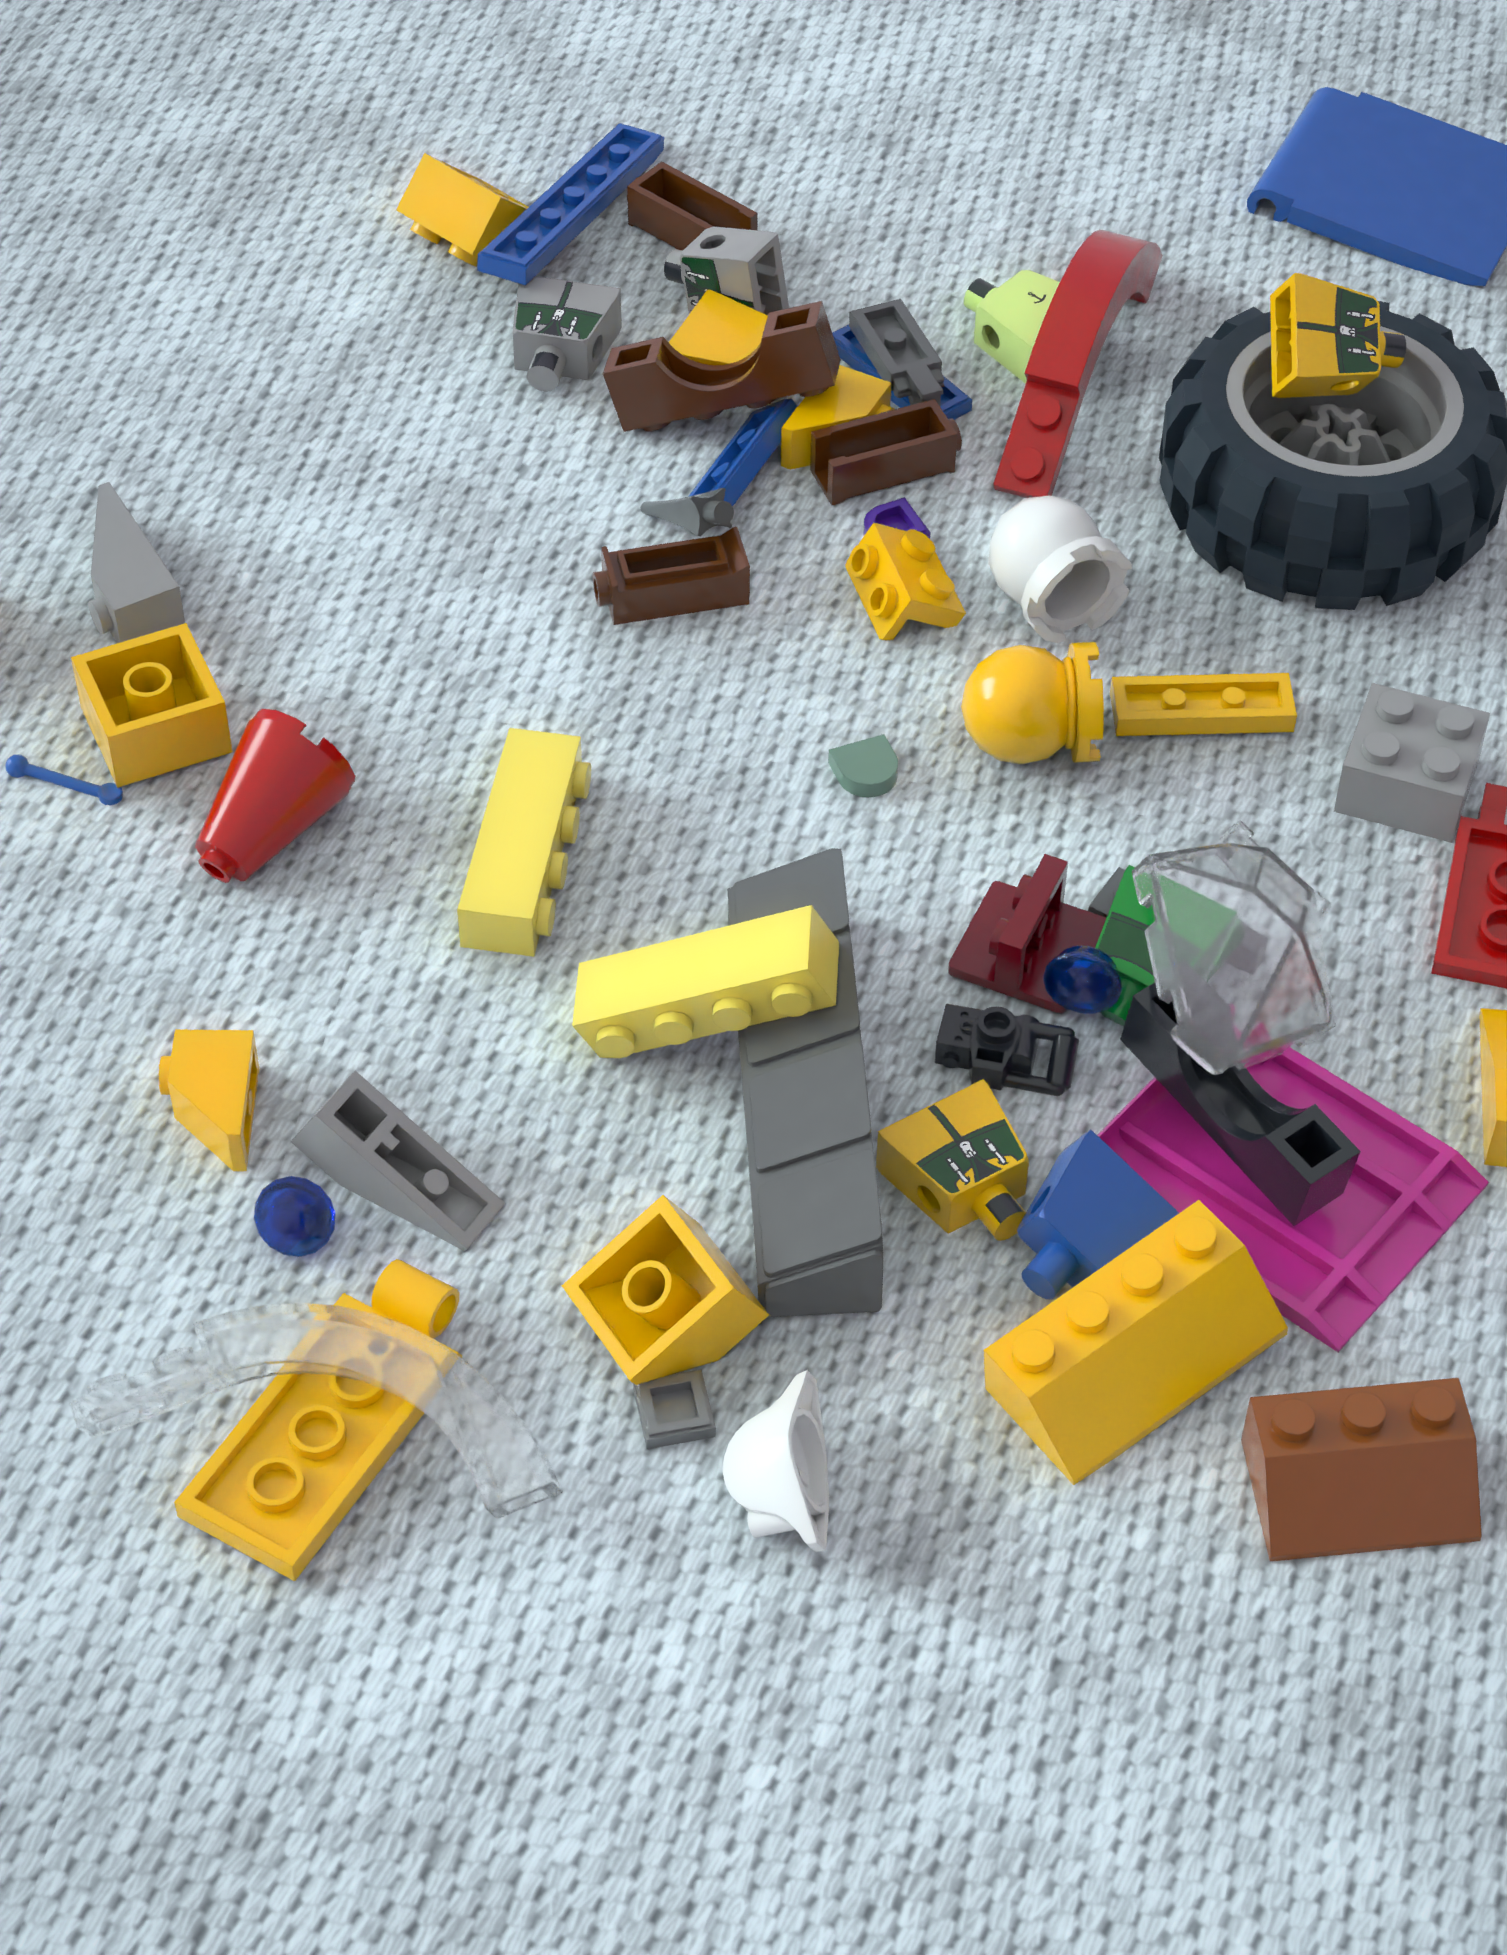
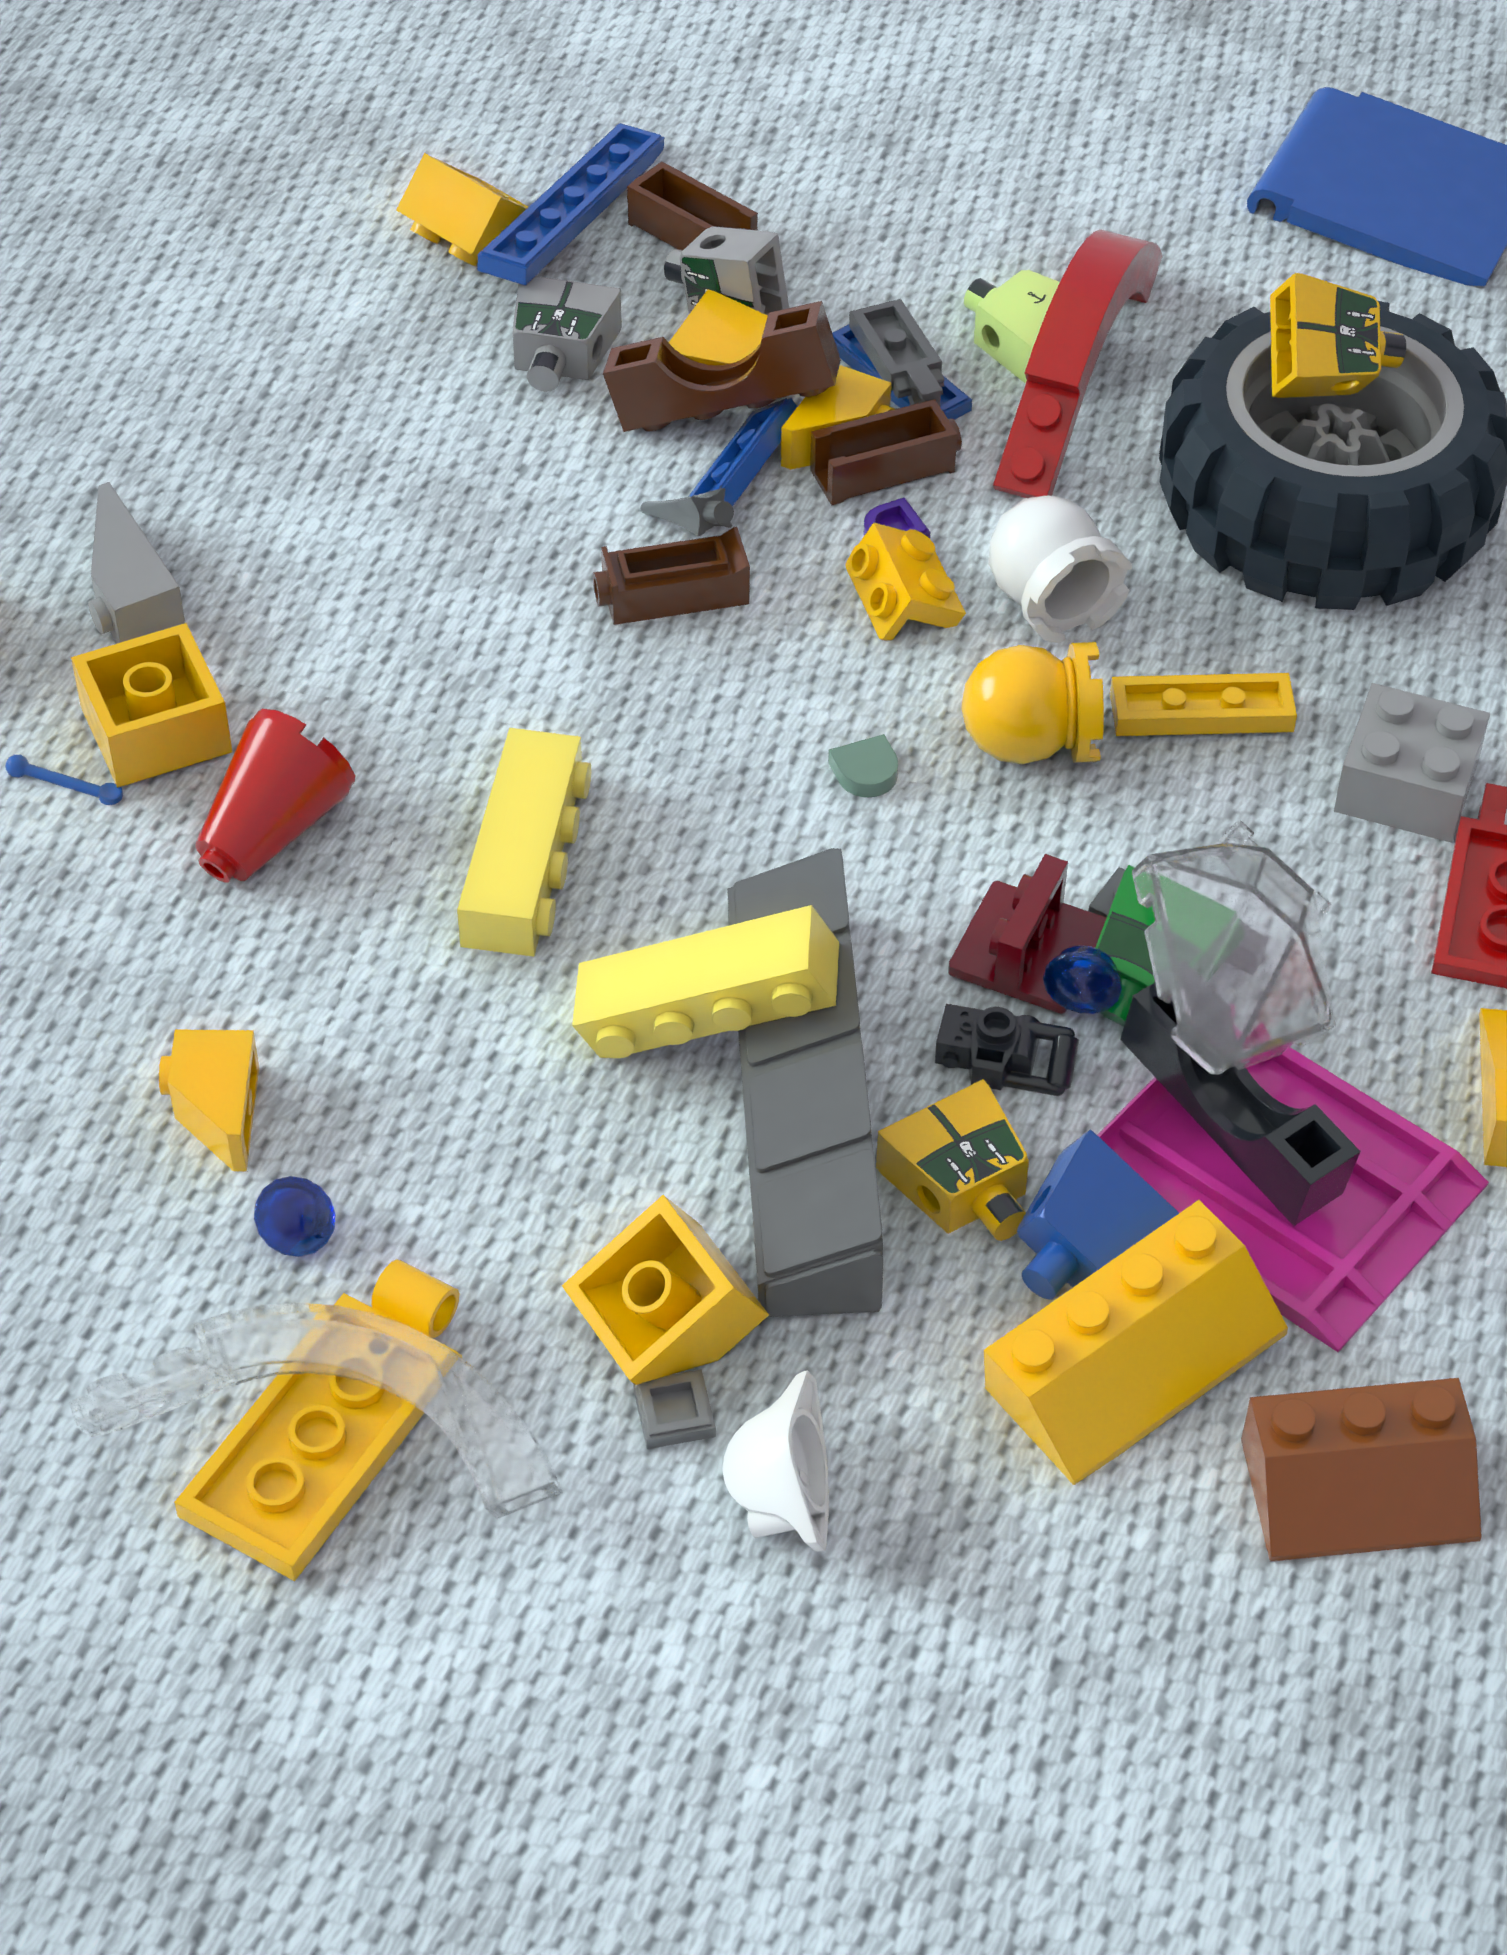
light grey slope [291,1070,505,1251] -> none

